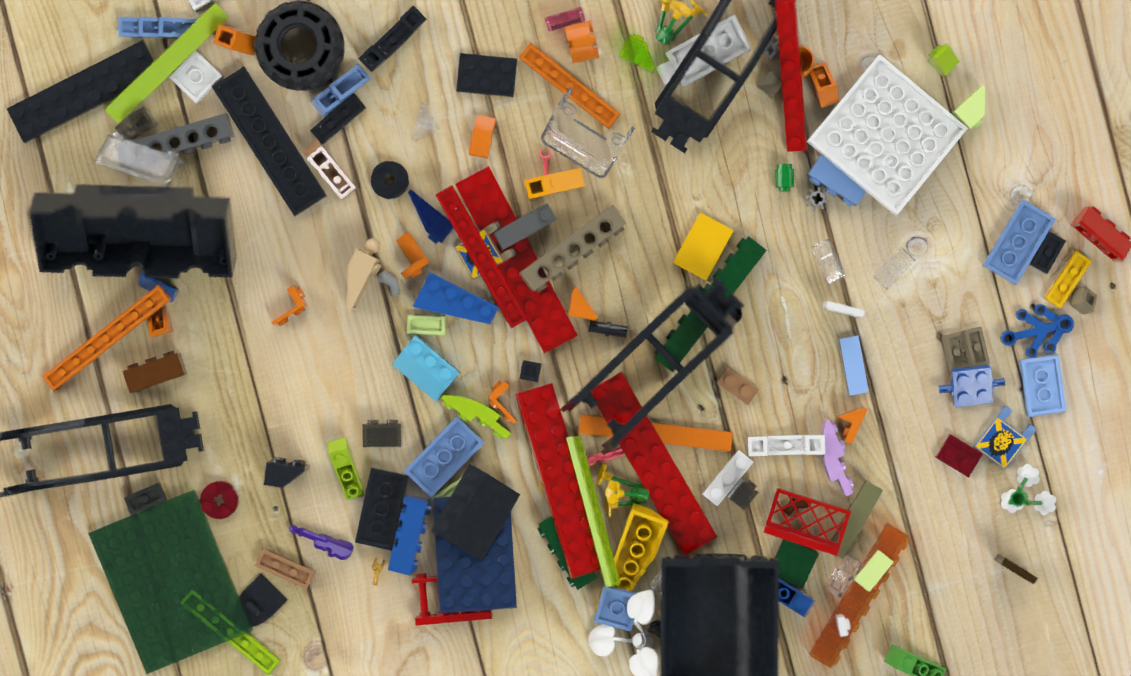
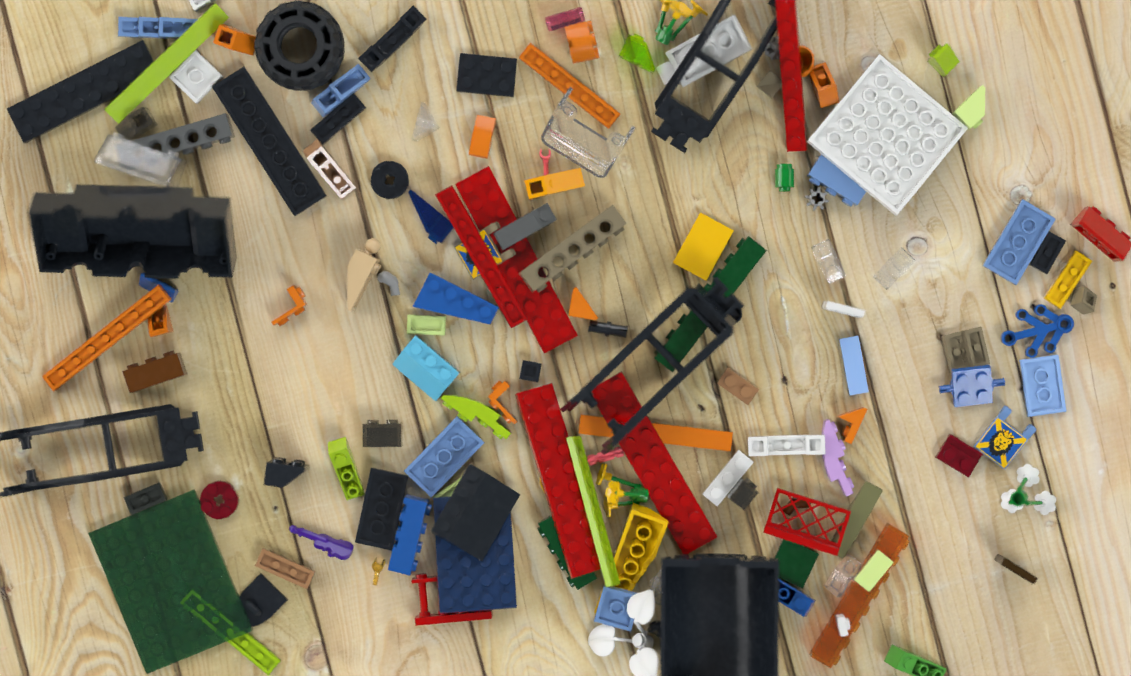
orange bracket [396,232,430,279] -> none

